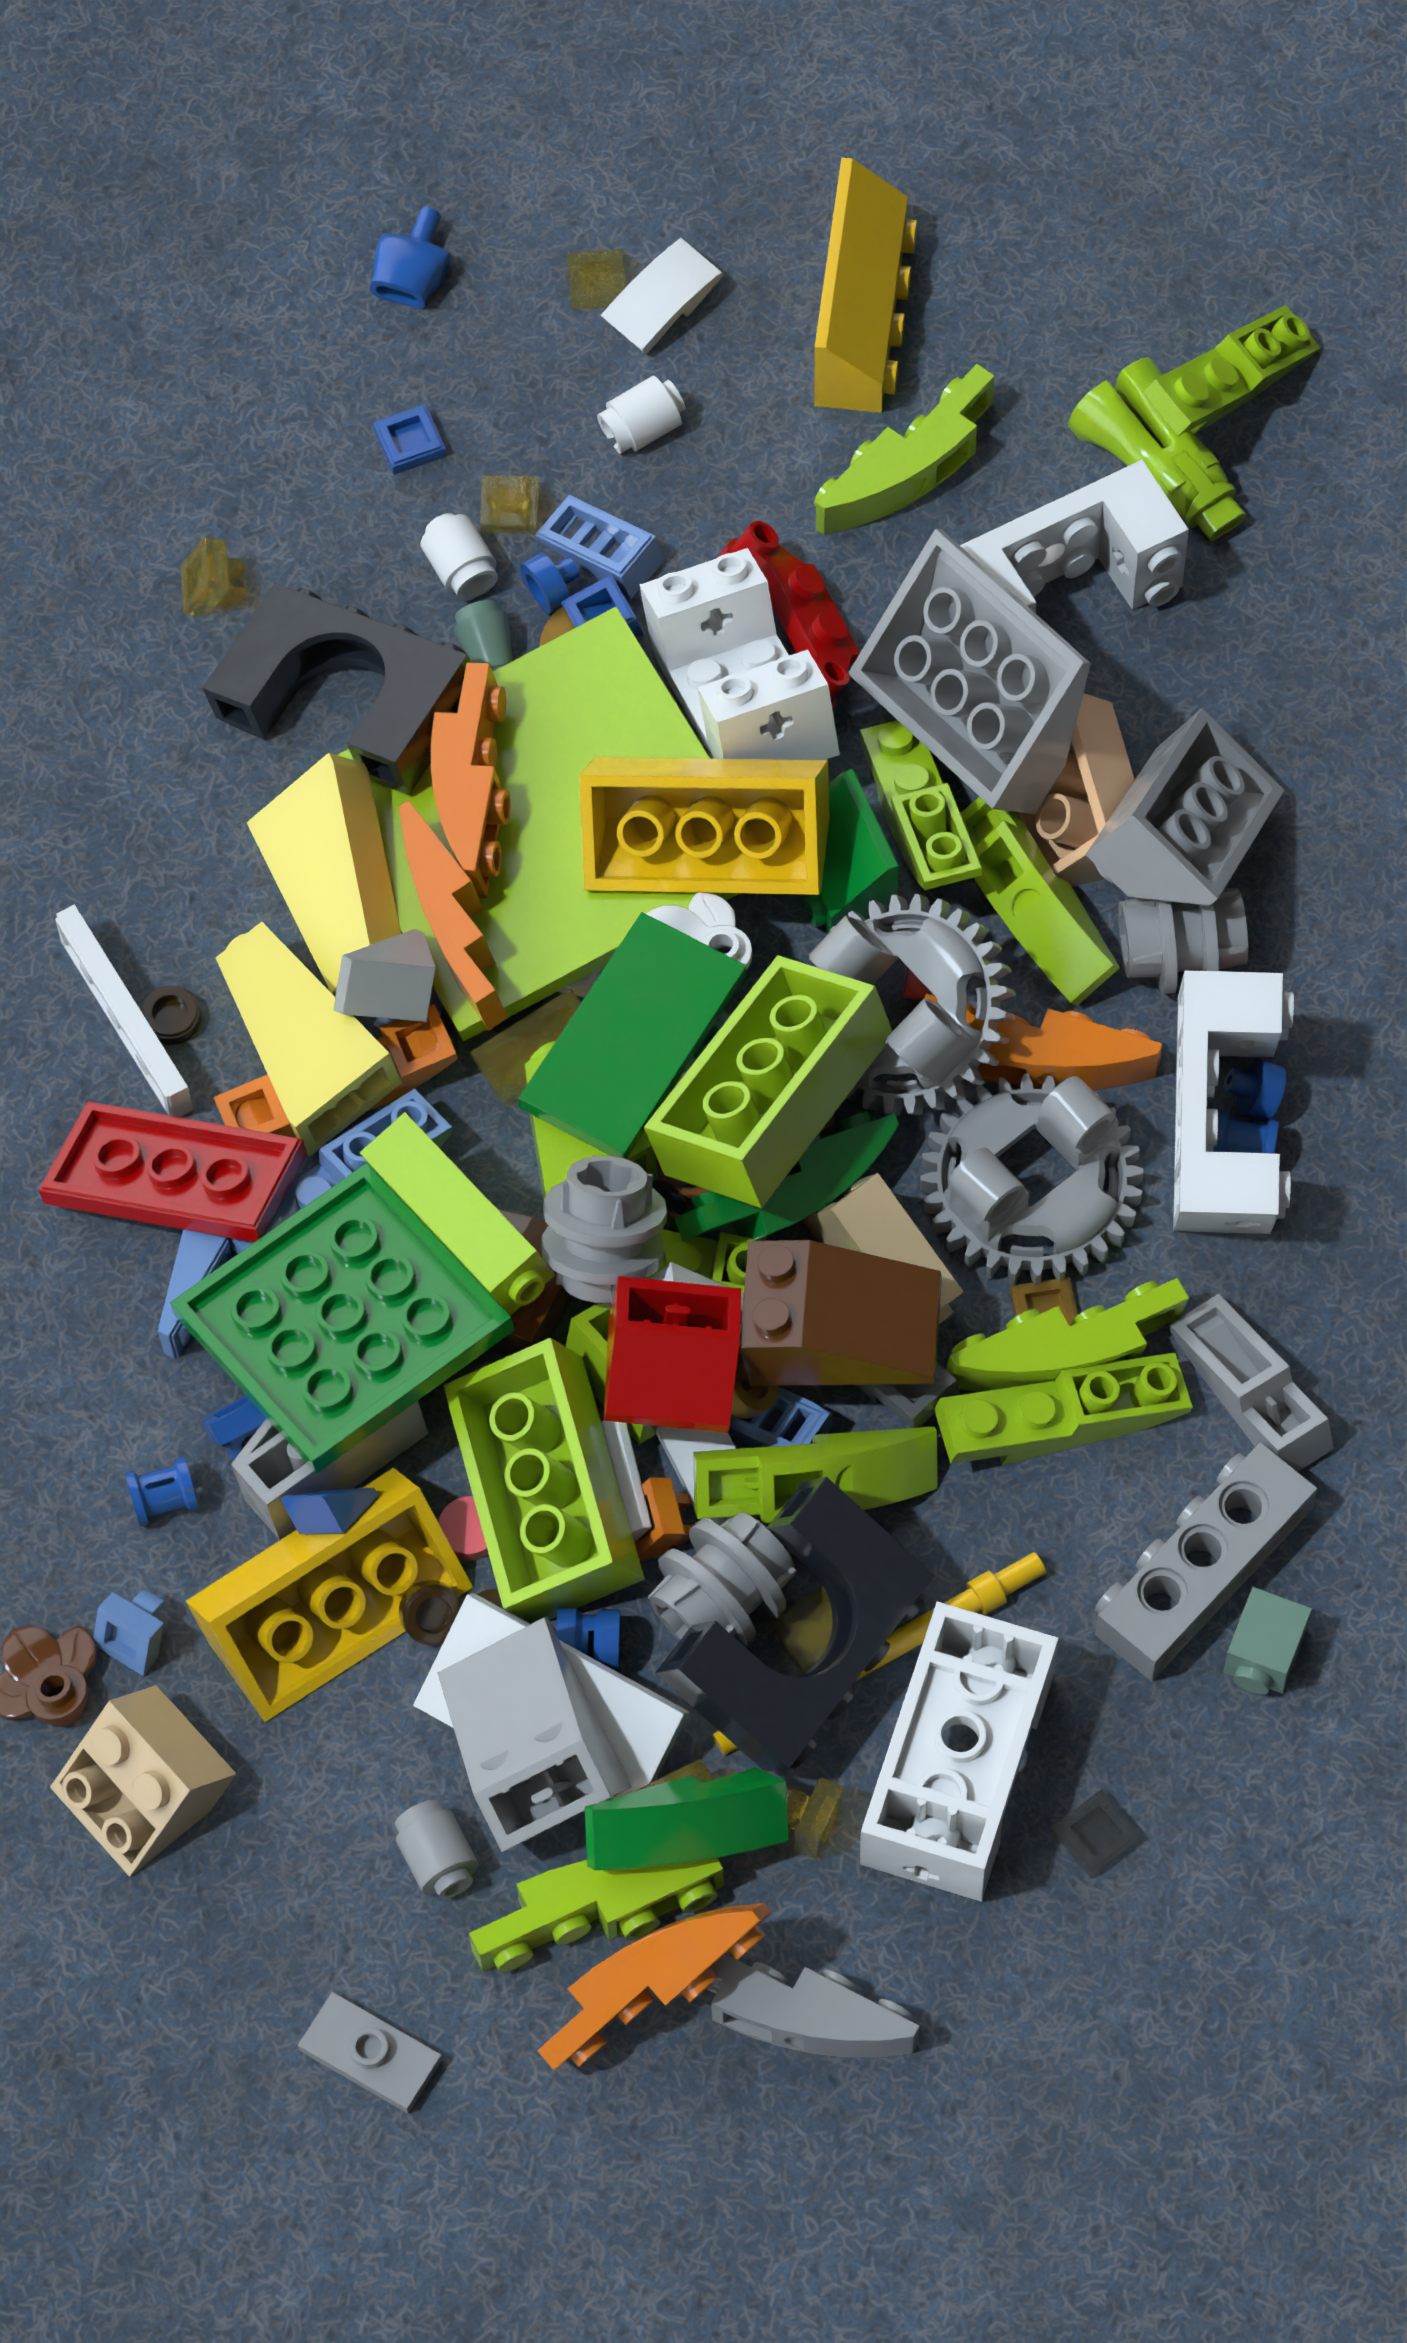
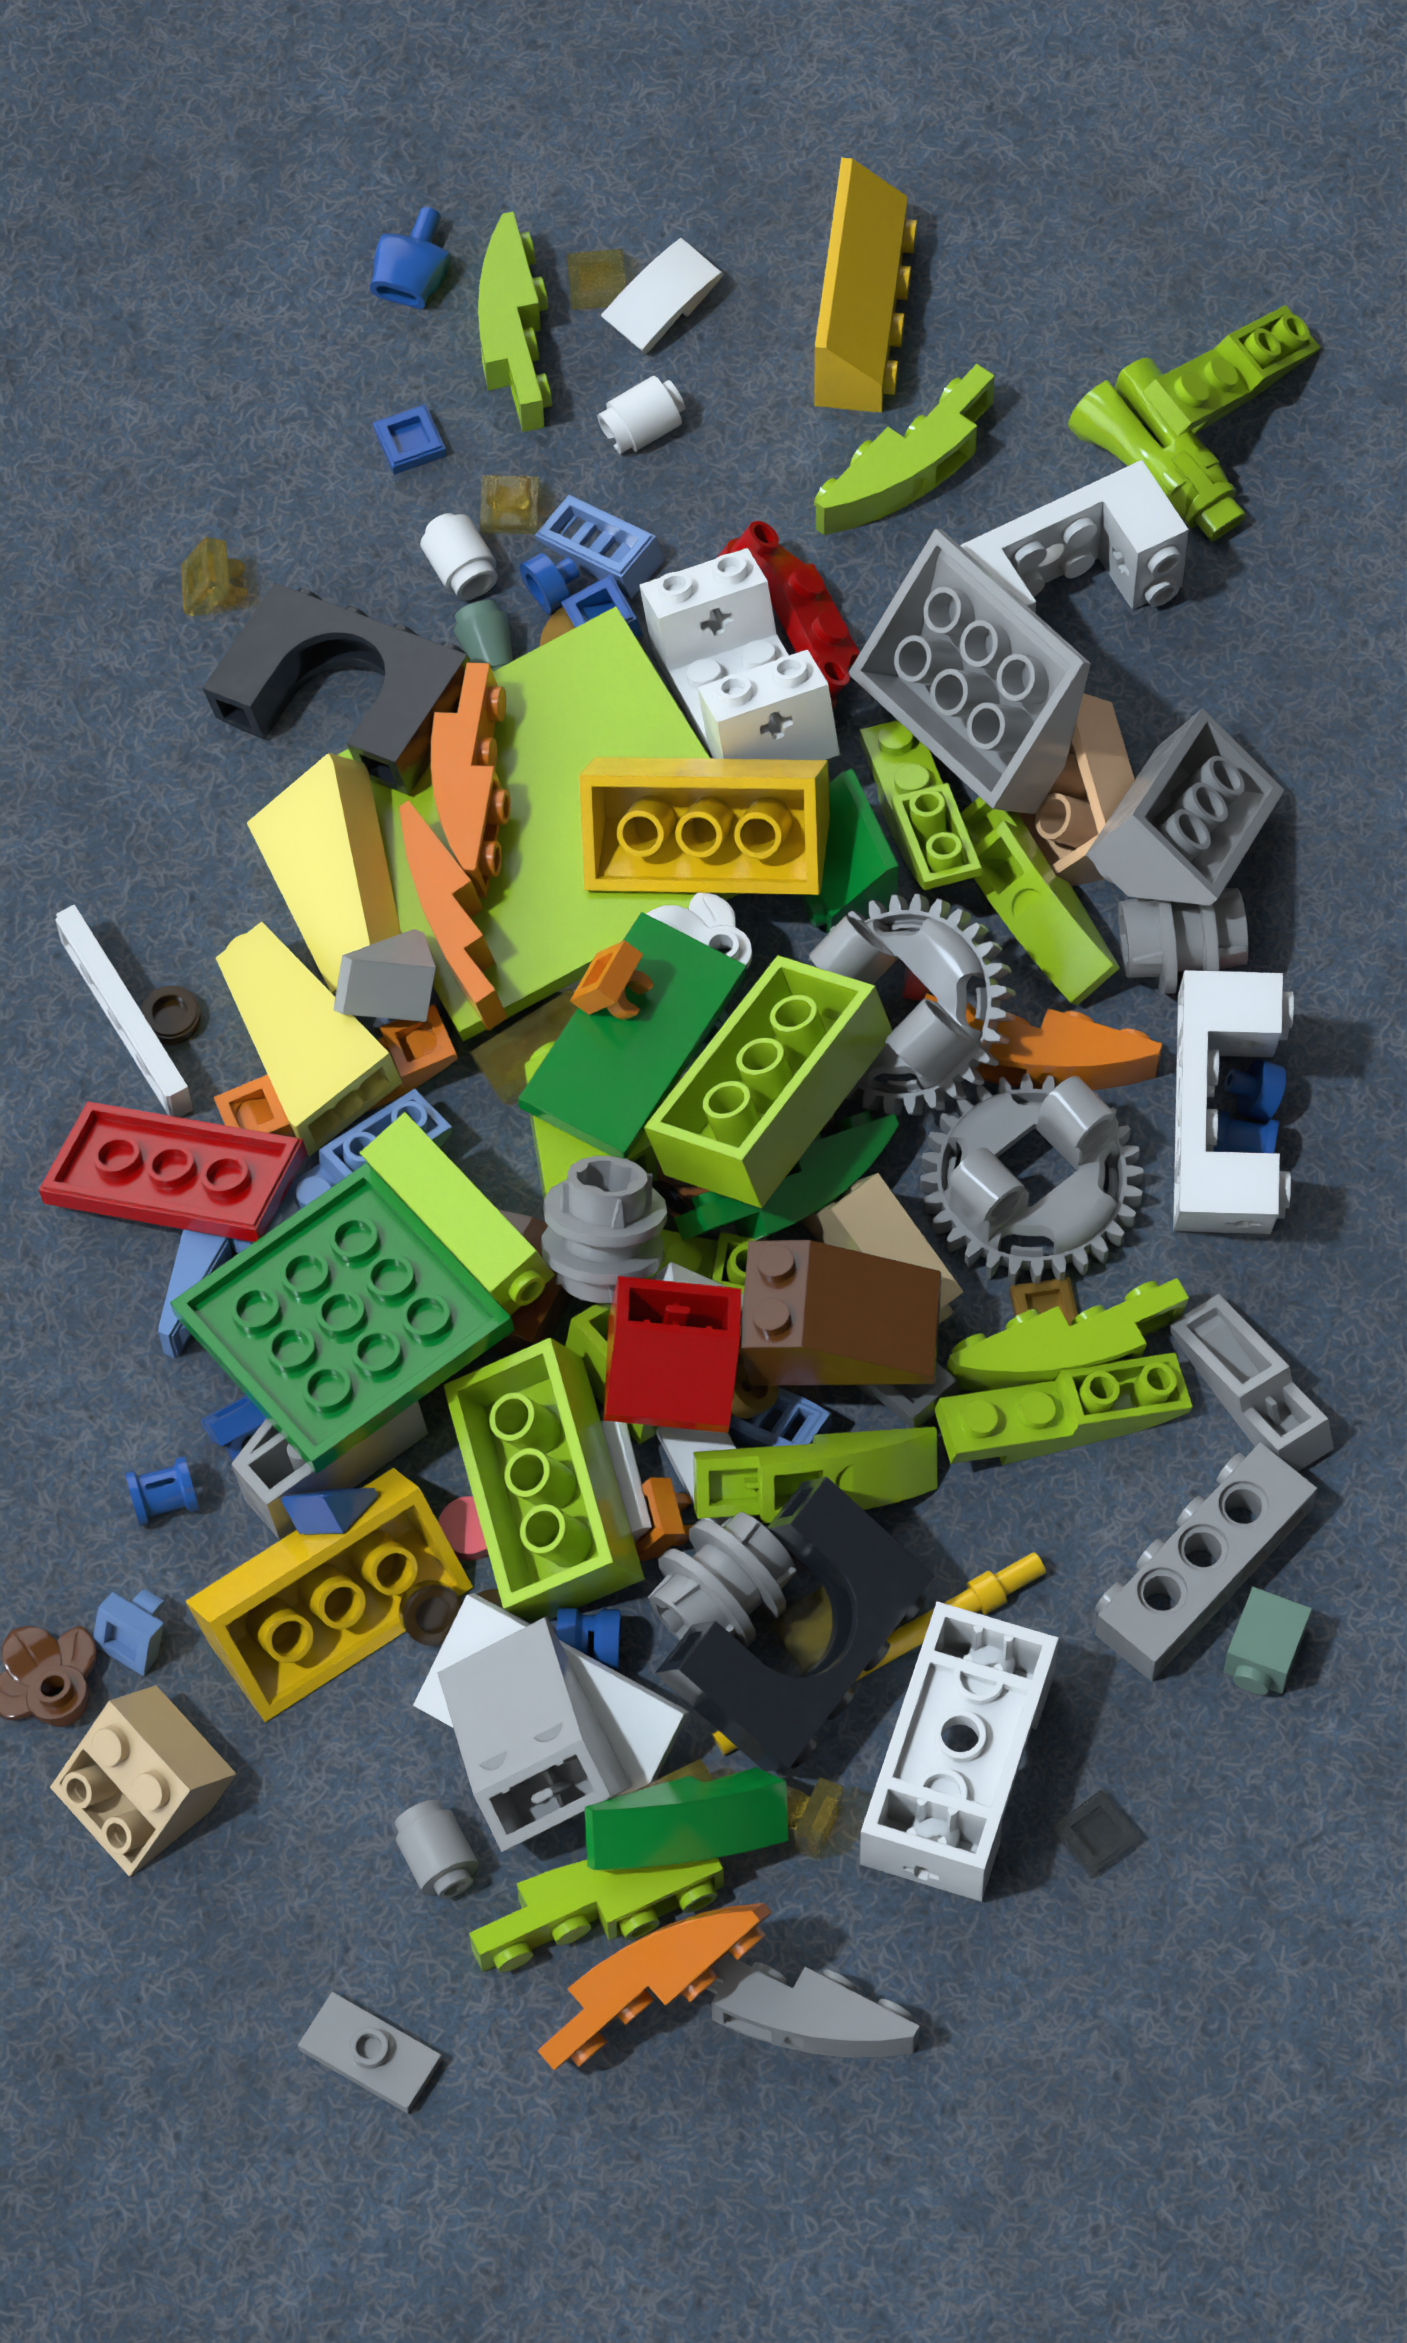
none -> lime slope [478,211,552,432]
none -> orange tile [570,940,654,1020]

